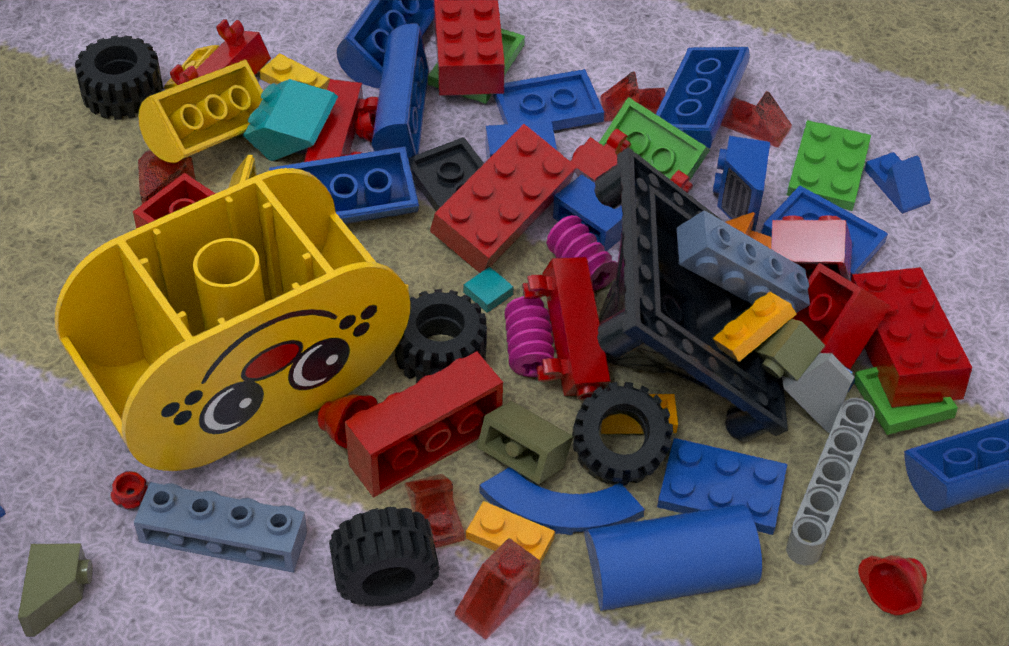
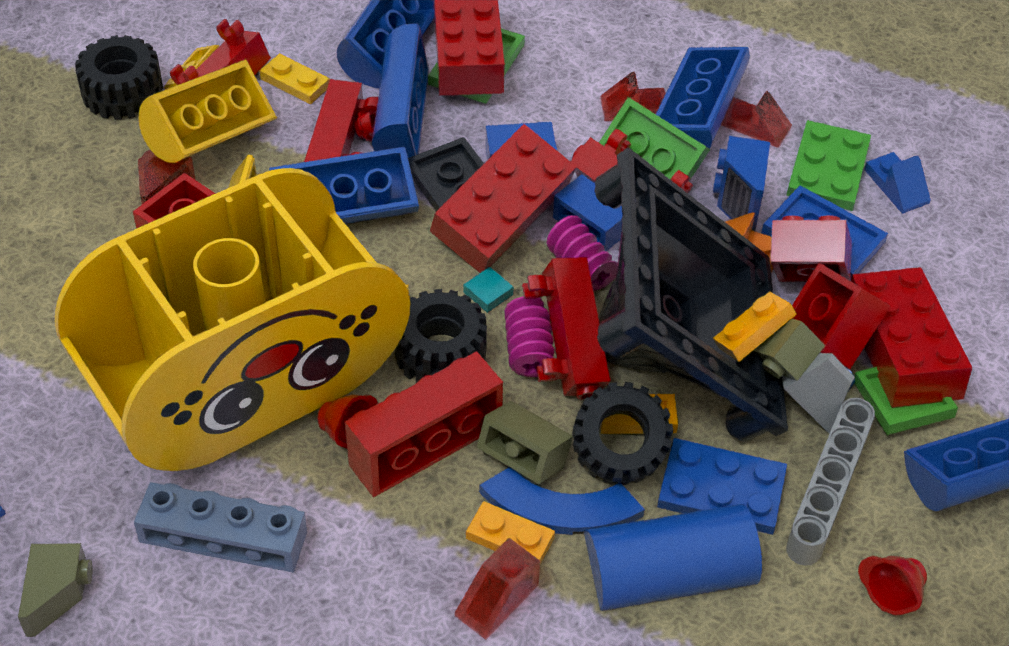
red plate [110,471,148,509] -> none
teal slope [243,79,338,161] -> none
black tyre [329,507,440,606] -> none
clear red slope [405,474,465,548] -> none
blue plate [493,69,604,131] -> none
sand blue brick [677,210,810,313] -> none

